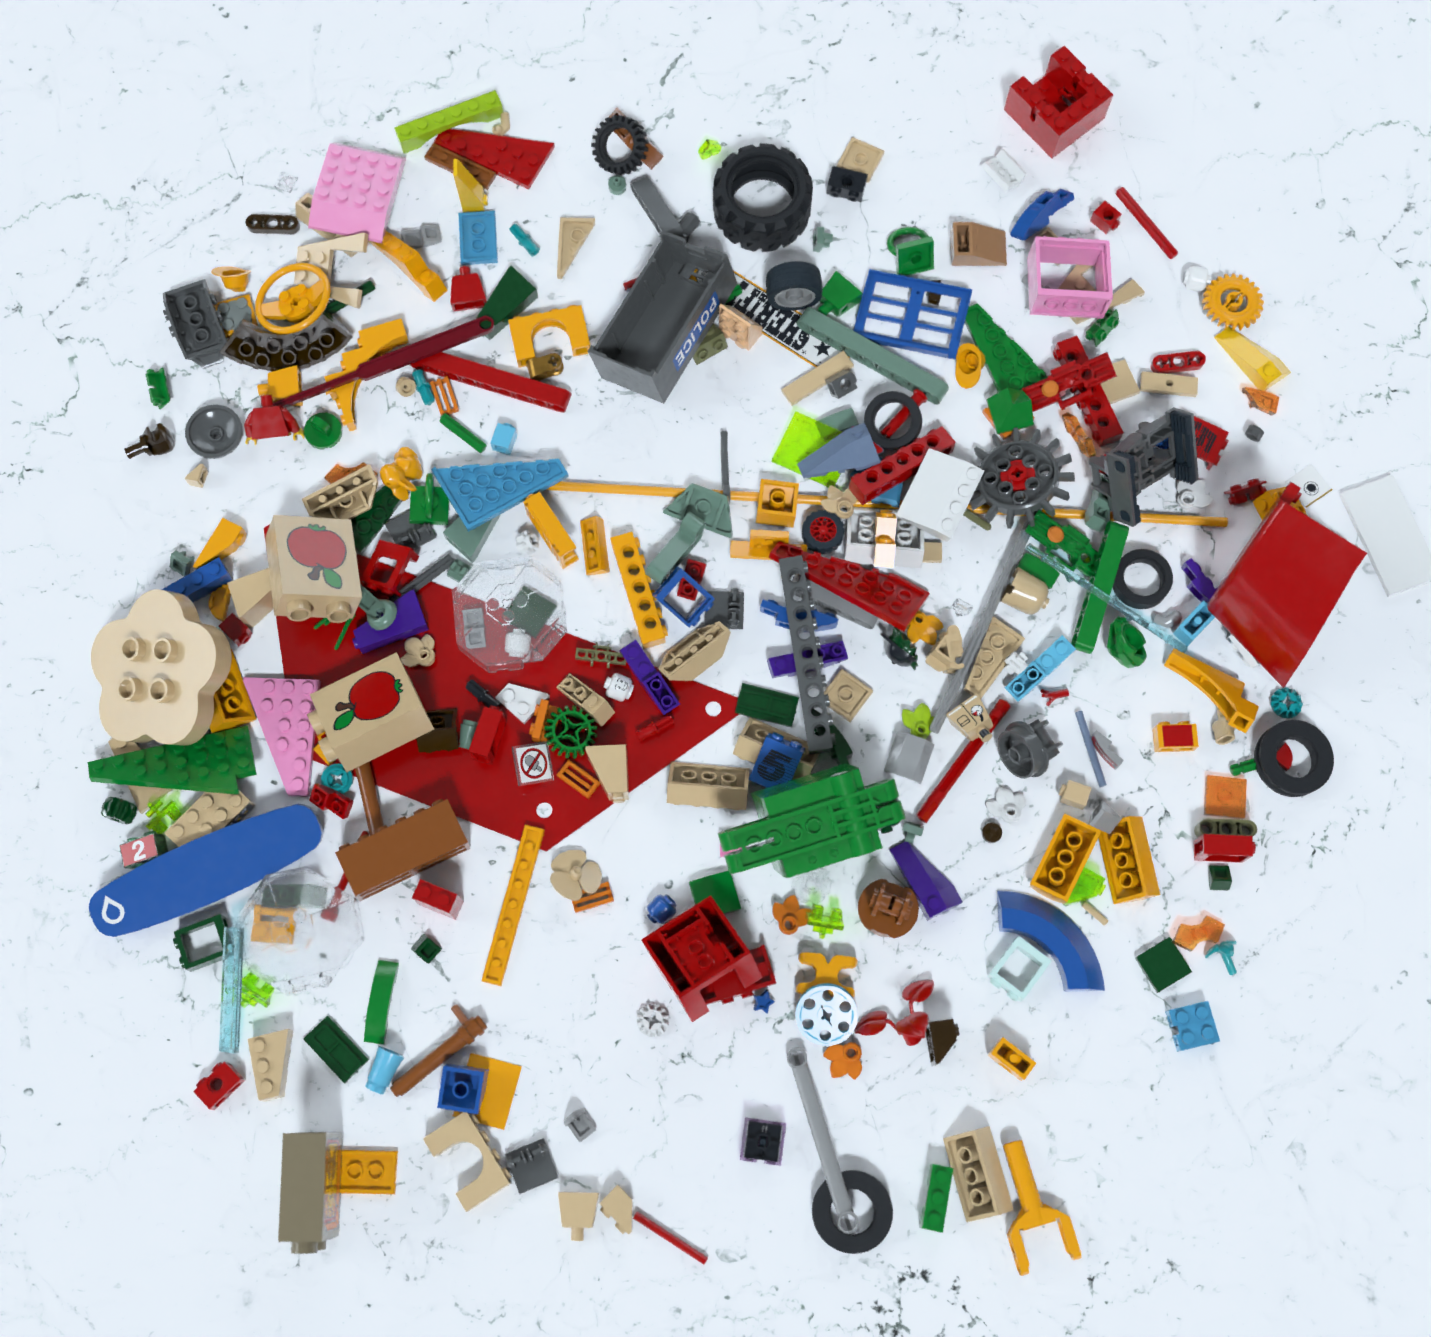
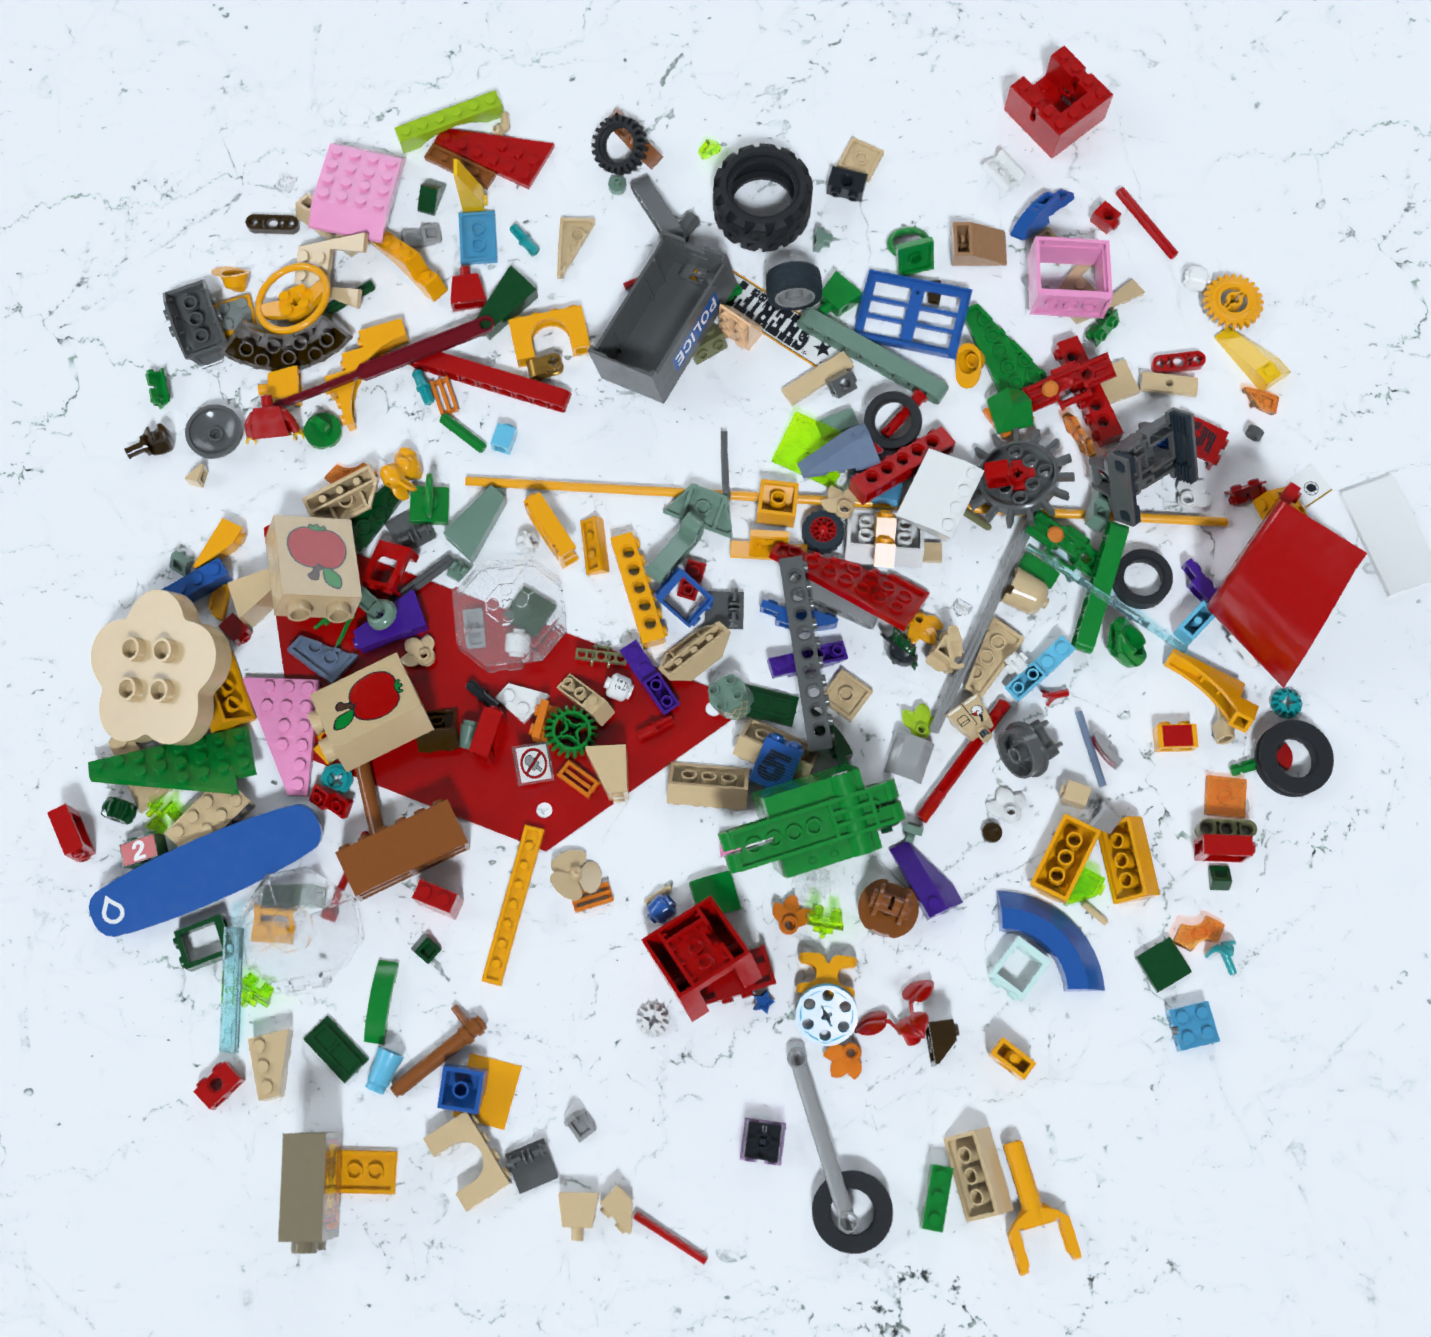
tan tile [396,377,416,397] -> none
dark azure wing [431,459,569,532] -> none
light grey arm [1152,610,1182,628] -> none
none -> red window [47,804,96,863]
none -> sand blue wing [287,635,358,684]
none -> dark green slope [417,179,447,216]
none -> tan piece [644,885,672,905]
none -> sand green brick [708,674,754,720]
none -> red brick [984,459,1015,489]

